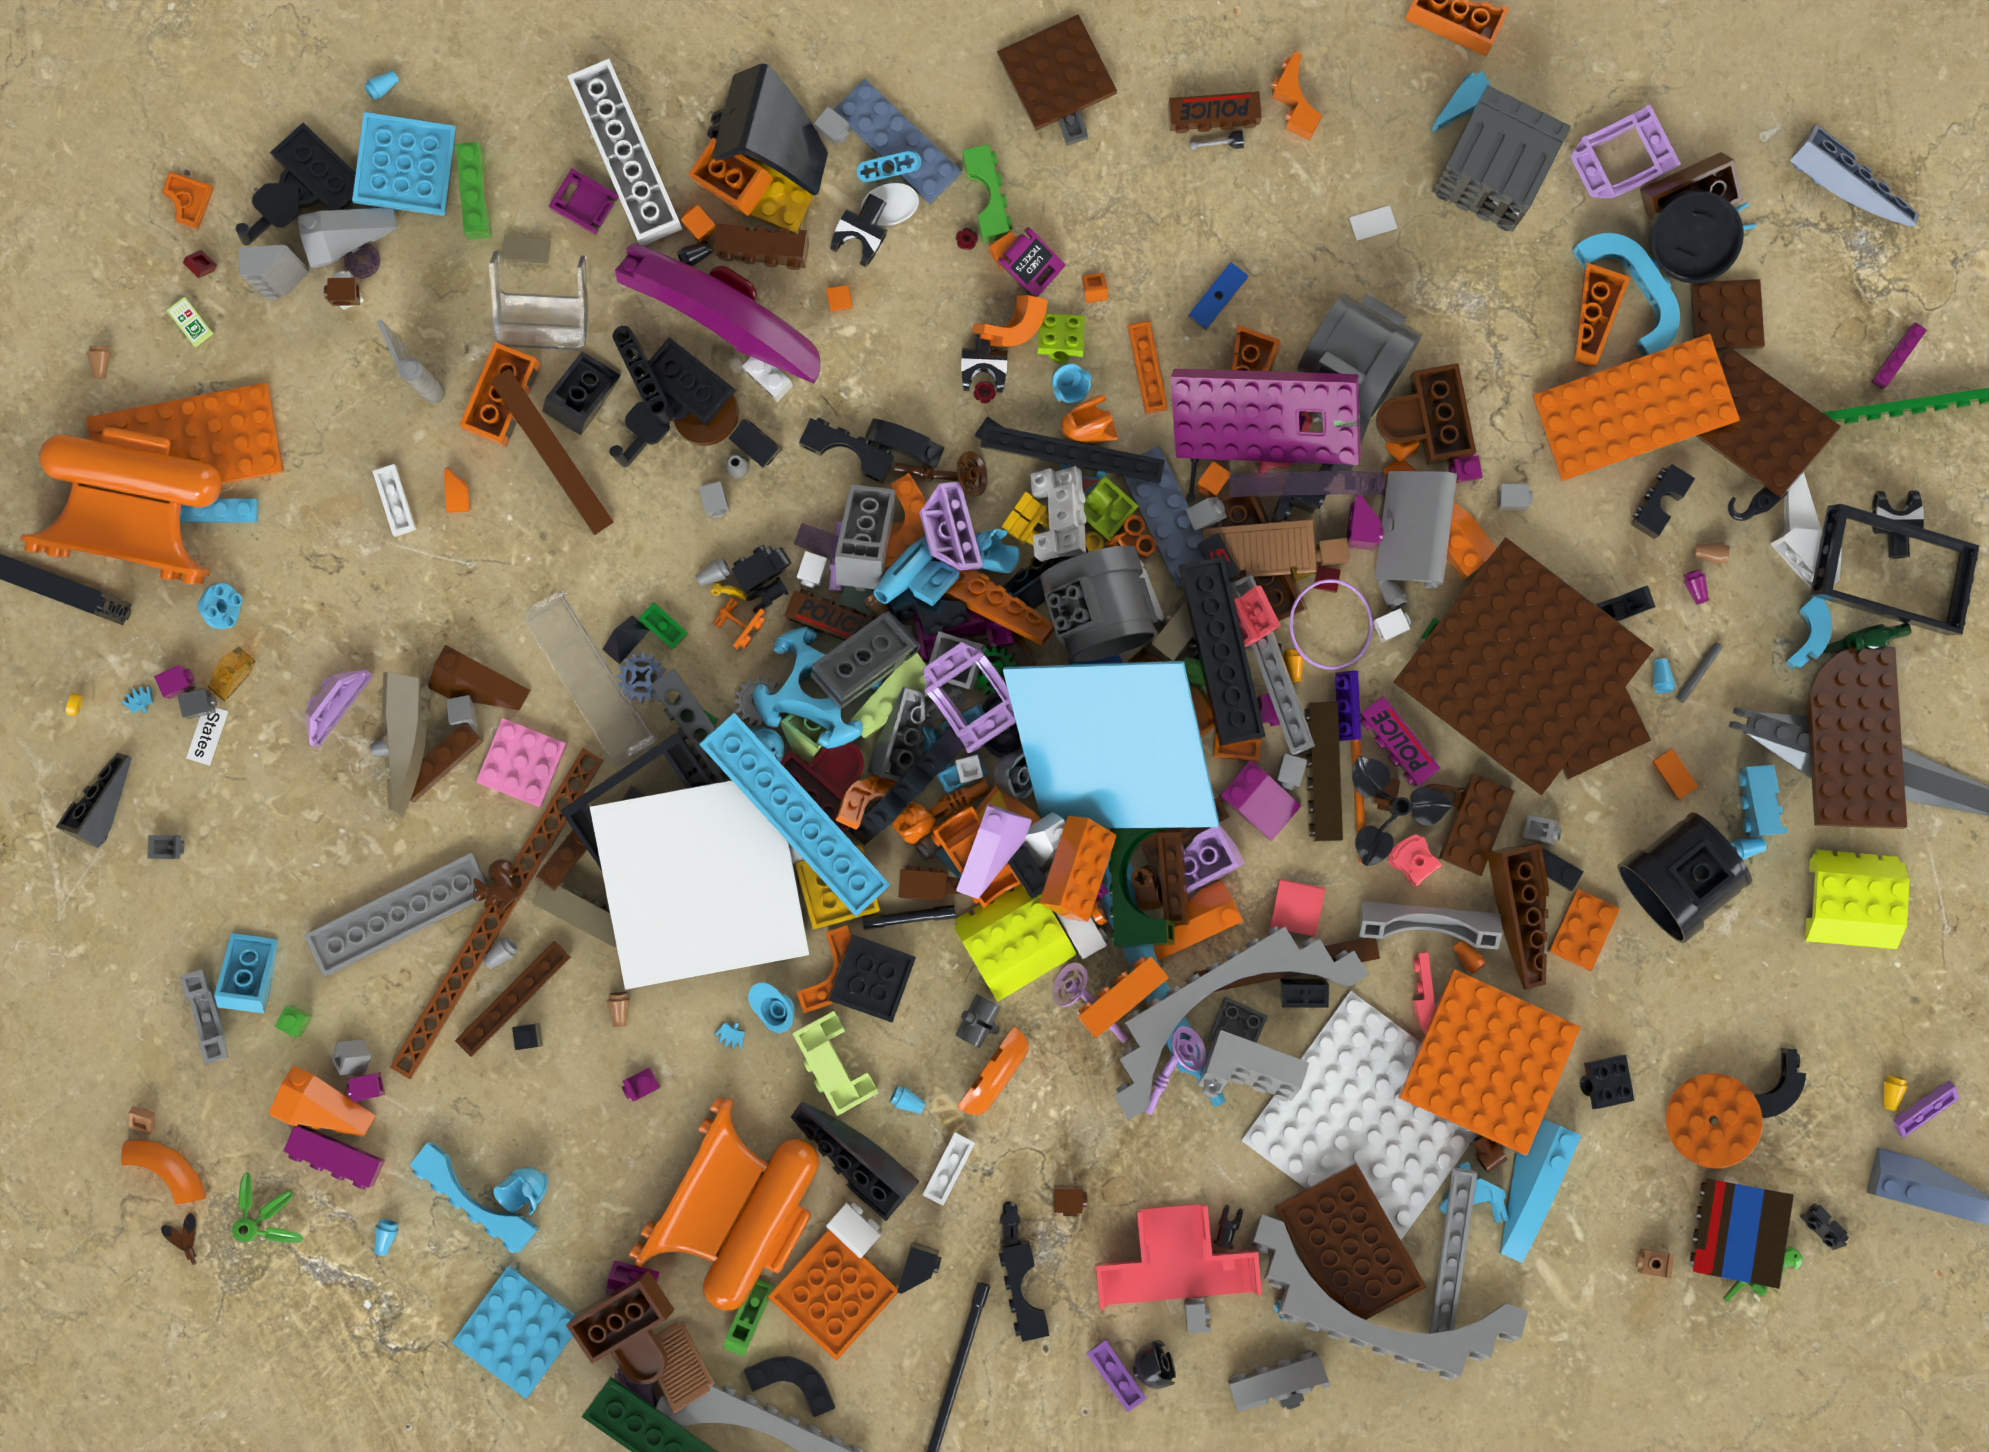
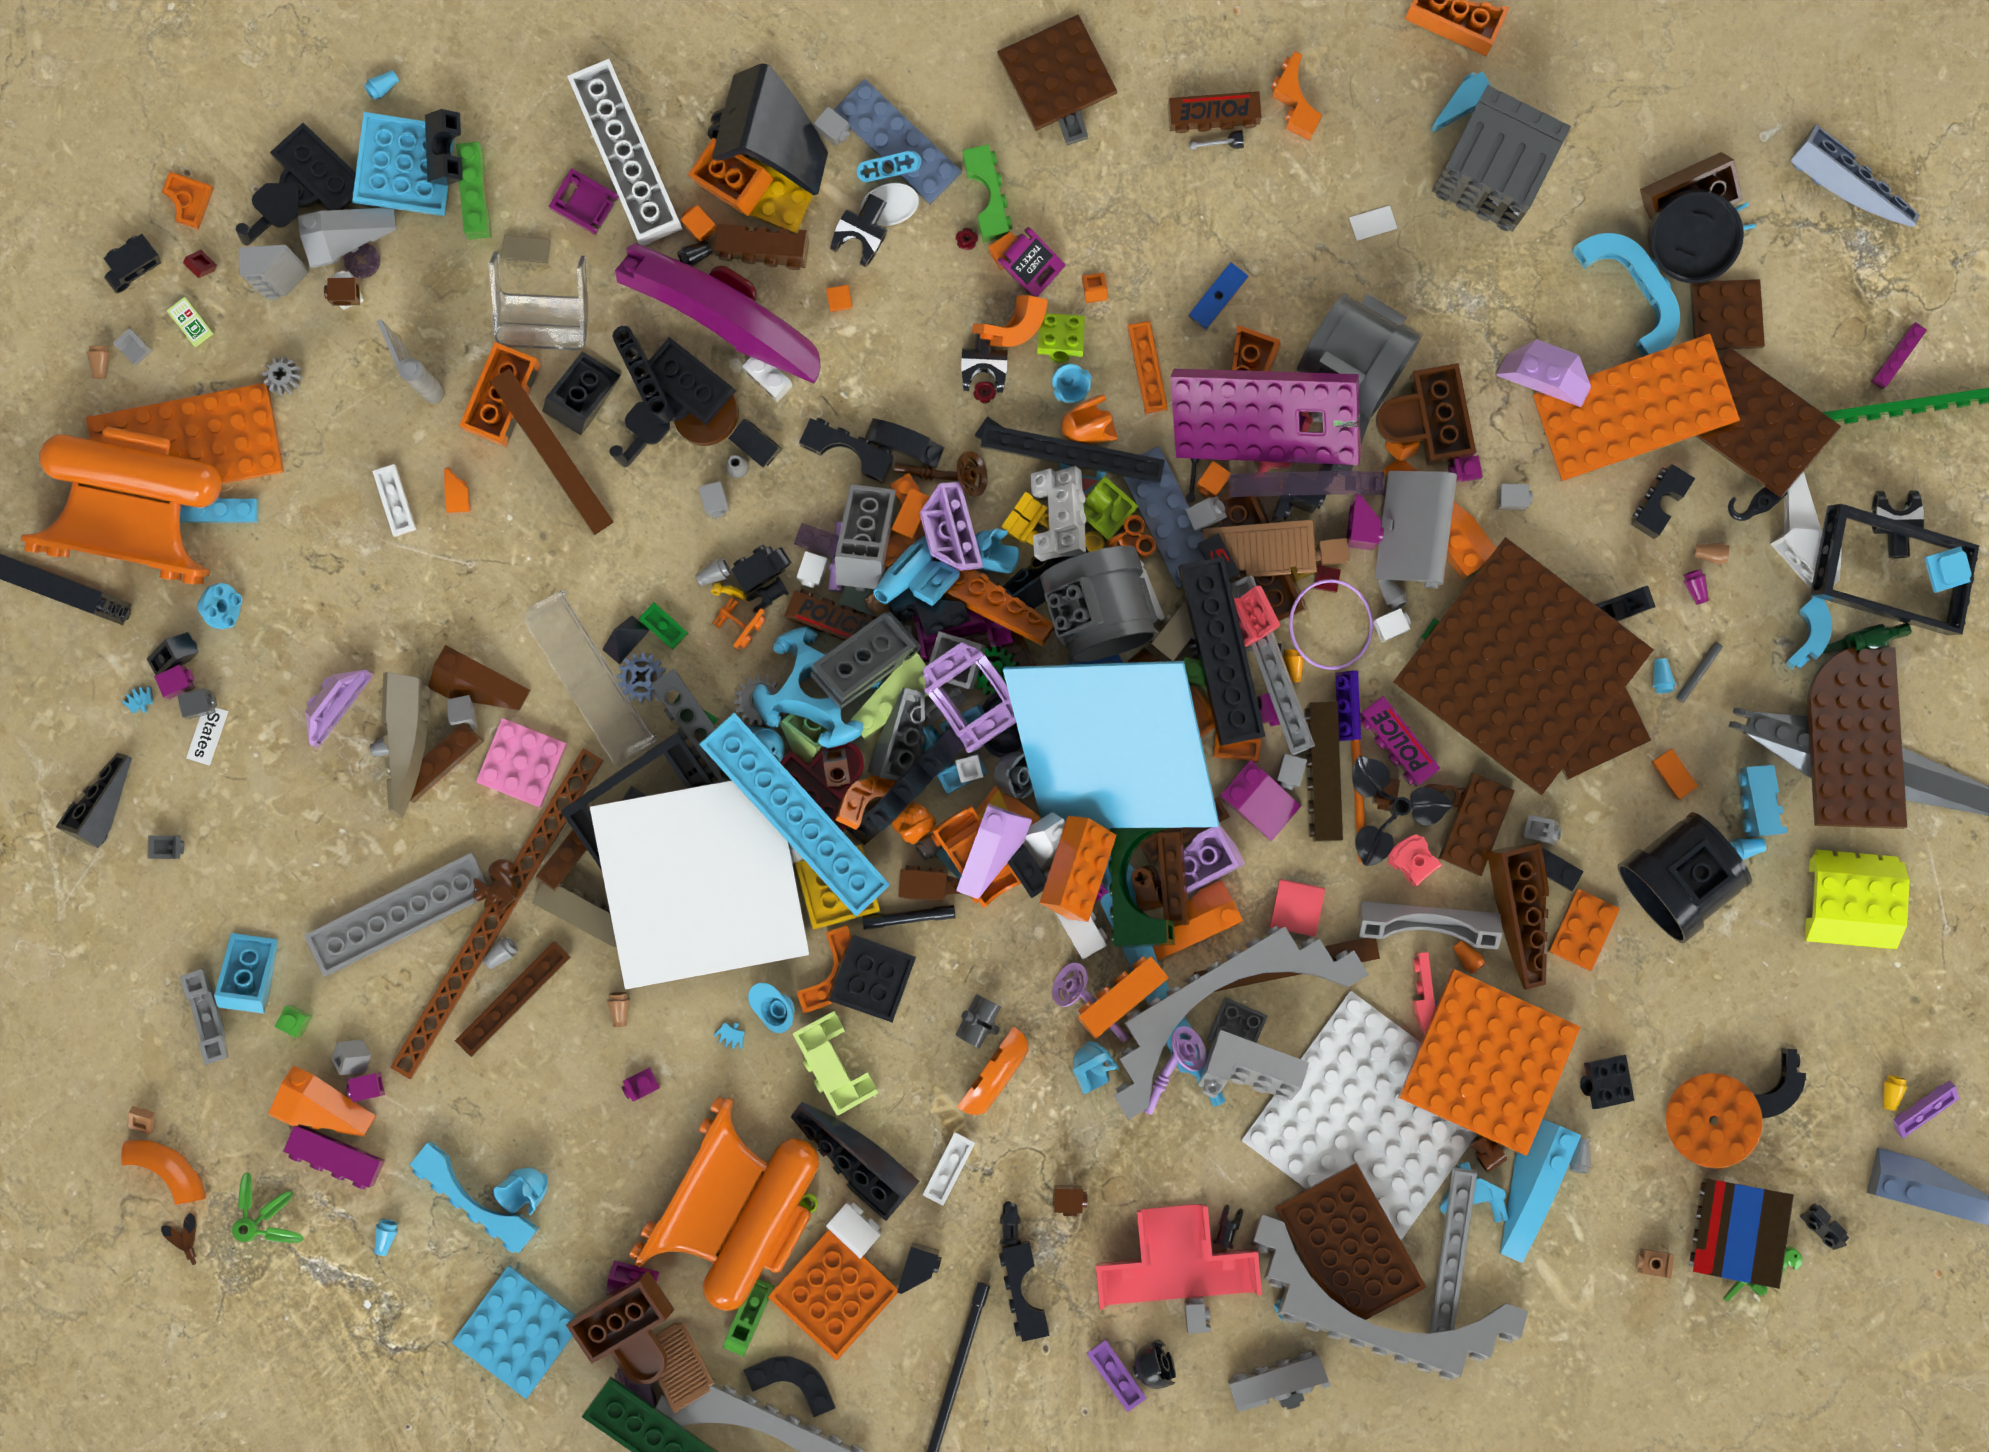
yellow tile [66,692,82,717] -> none
clear yellow slope [208,647,256,702] -> none
black brick [512,1023,543,1050] -> none
medium azure cone [890,1086,926,1114] -> none
orange hinge [929,779,991,819] -> none
neon yellow slope [954,883,1077,1002] -> none
orange tile [1091,901,1109,925] -> none
black hinge [1280,979,1329,1008] -> none
lavender wedge [1570,104,1681,198] -> none
orange wedge [1574,262,1631,368] -> none
none -> black hinge [103,234,161,293]
none -> light grey panel [113,328,153,366]
none -> black slope [146,632,199,676]
none -> light grey gear [262,356,303,396]
none -> black arch [425,109,463,186]
none -> lime hinge [799,1193,818,1213]
none -> reddish brown brick [822,748,850,787]
none -> orange tile [891,488,930,540]
none -> medium azure helmet [1072,1041,1120,1095]
none -> lavender wedge [1497,339,1591,407]
none -> light grey cone [1569,1138,1591,1174]
none -> medium azure piece [1924,546,1971,593]

